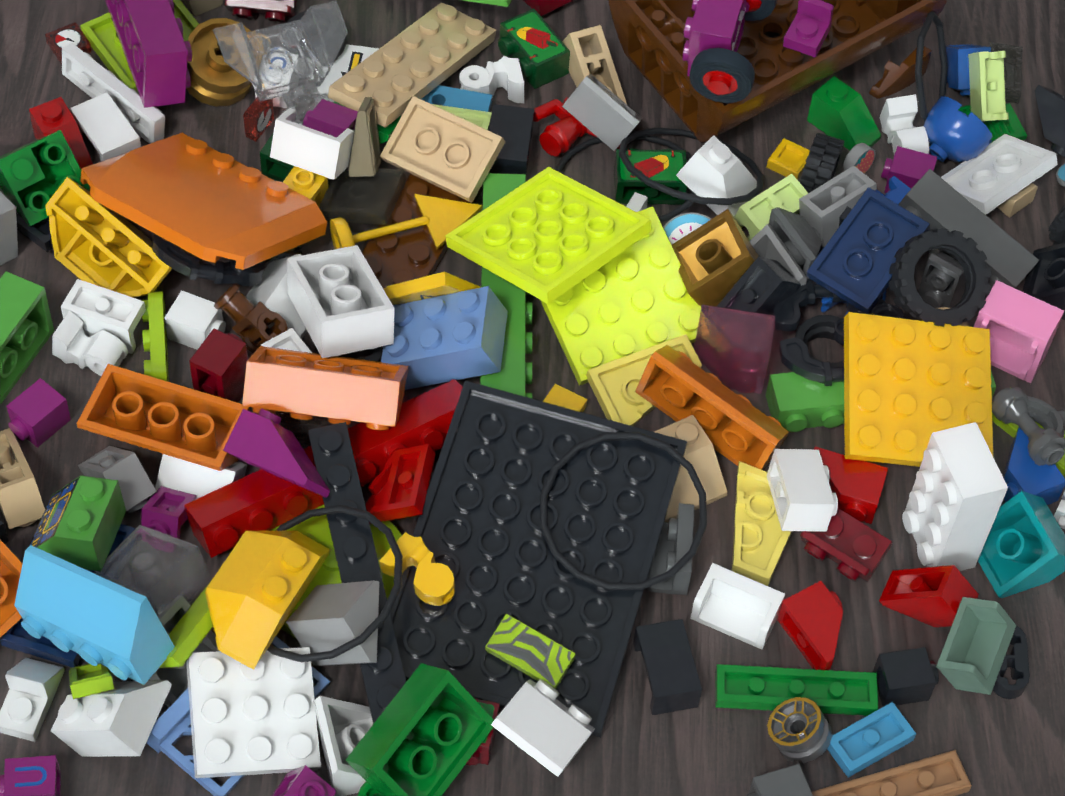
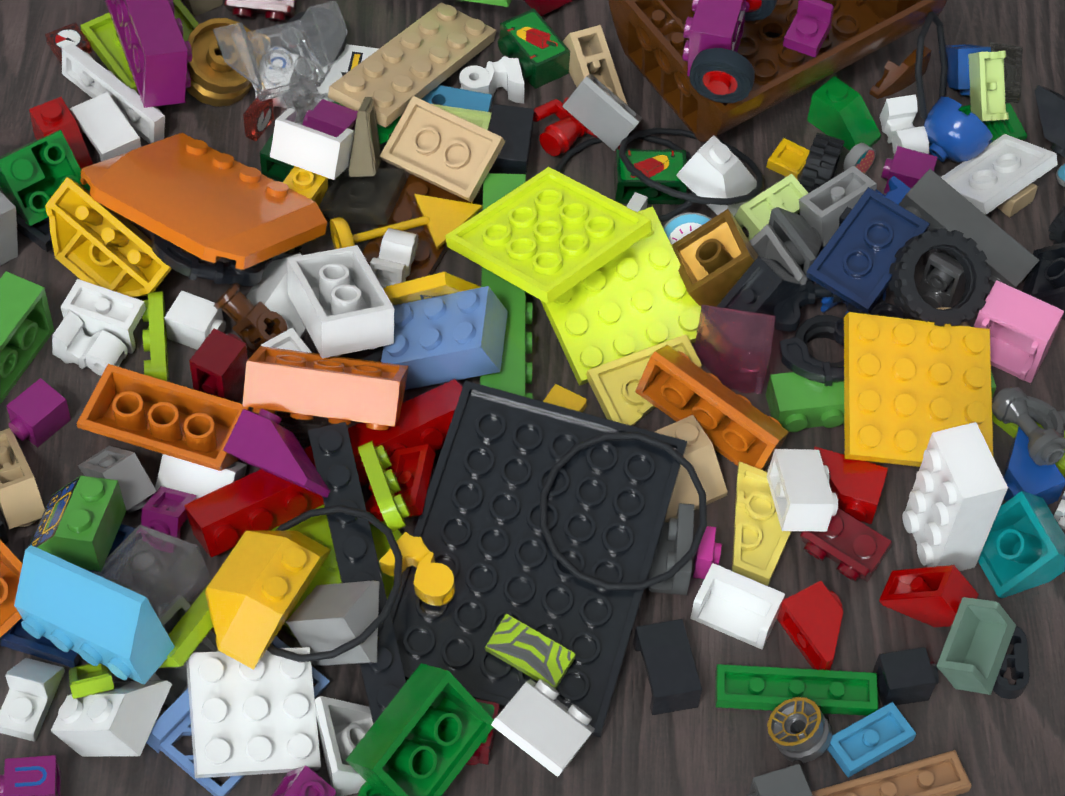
none -> lime plate [358,441,410,532]
none -> white leg [370,228,418,288]
none -> dark pink plate [693,526,722,579]

